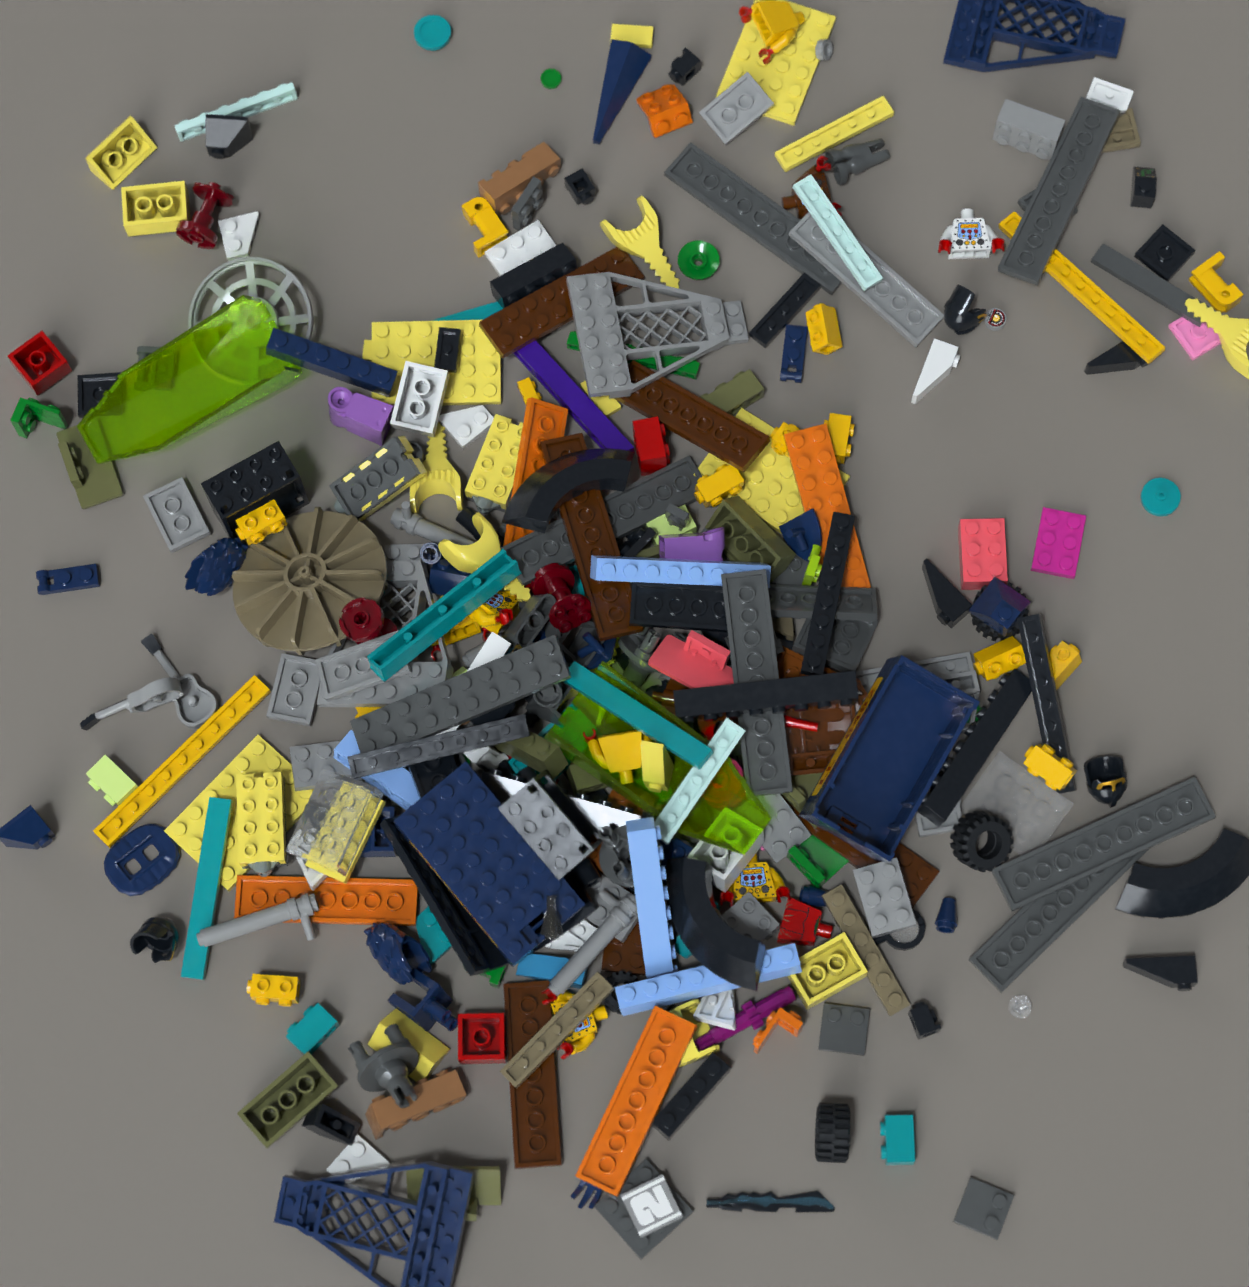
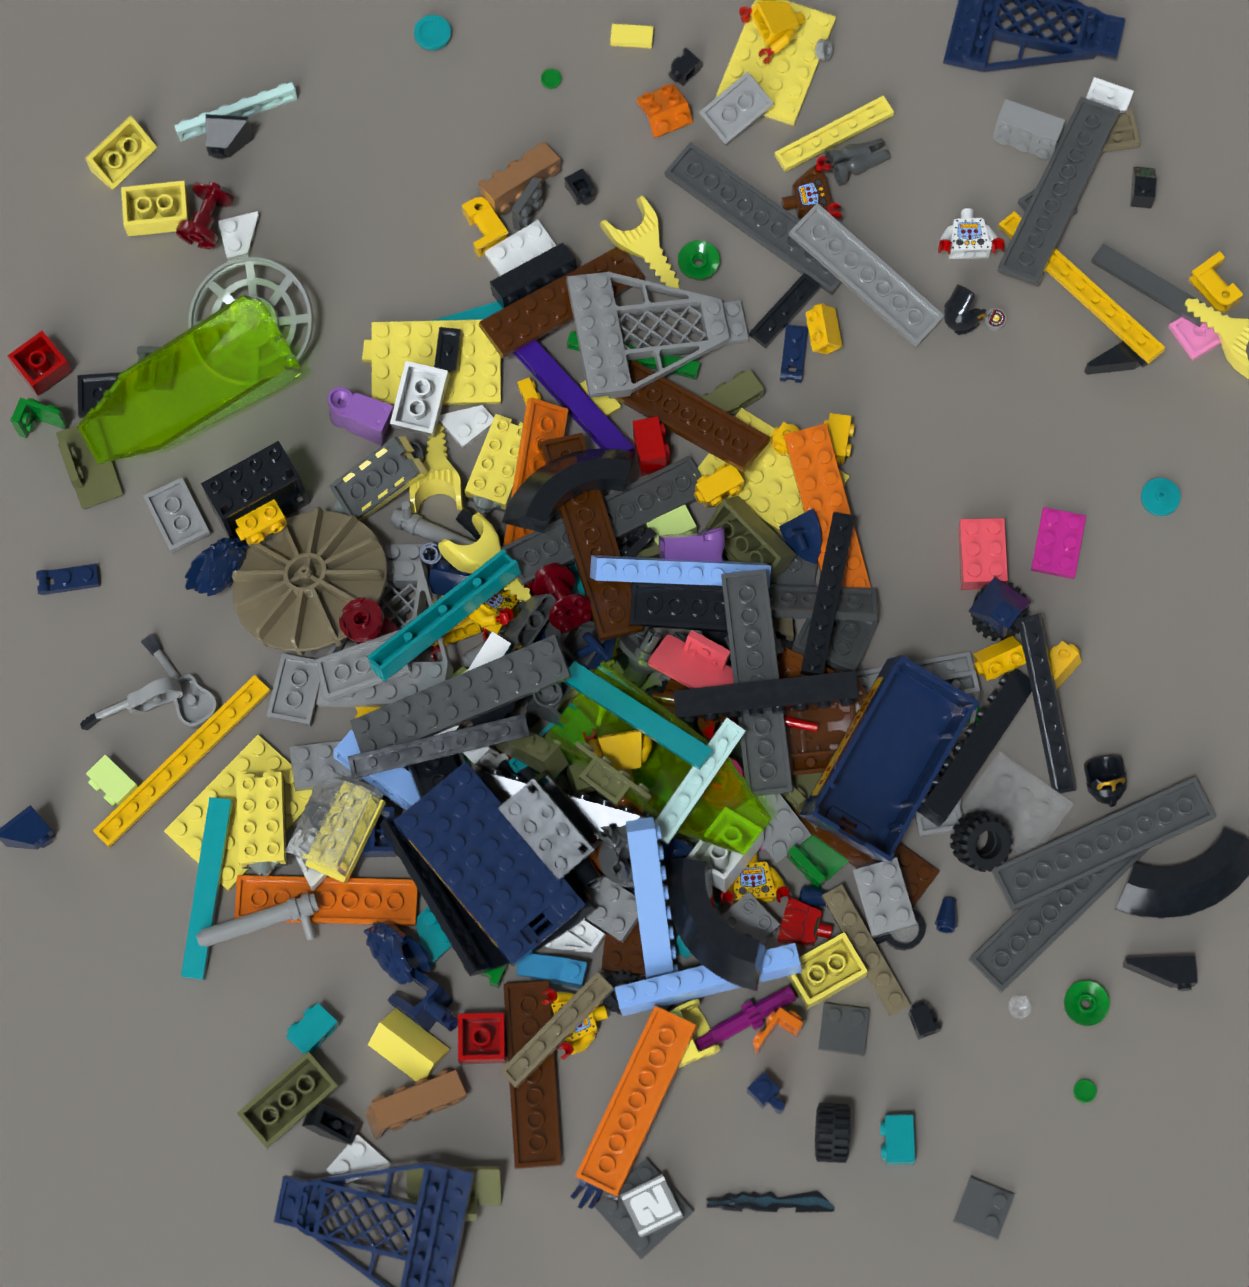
dark blue piece [104,824,180,896] -> none
black helmet [130,917,179,963] -> none
yellow brick [247,974,301,1007] -> none
dark blue brick [266,328,397,397] -> none
dark grey piece [348,1024,419,1108] -> none
clear smoke cone [540,895,563,939] -> none
light grey cylinder [548,889,638,996] -> none
dark blue wedge [593,39,652,145] -> none
light yellow slope [641,740,674,793] -> none
black brick [652,1053,730,1141] -> none
dark grey plate [665,503,689,531] -> none
white wing [693,989,736,1031] -> none
light aqua plate [792,174,883,291] -> none
lime plate [801,544,822,586] -> none
white slope [911,339,960,404] -> none
black slope [922,559,972,629] -> none
yellow brick [1023,743,1077,790] -> none
black plate [1134,224,1196,282] -> none
none -> olive bracket [573,741,652,806]
none -> dark blue brick [747,1072,785,1114]
none -> green dish [1064,981,1110,1026]
none -> green piece [1073,1079,1097,1103]

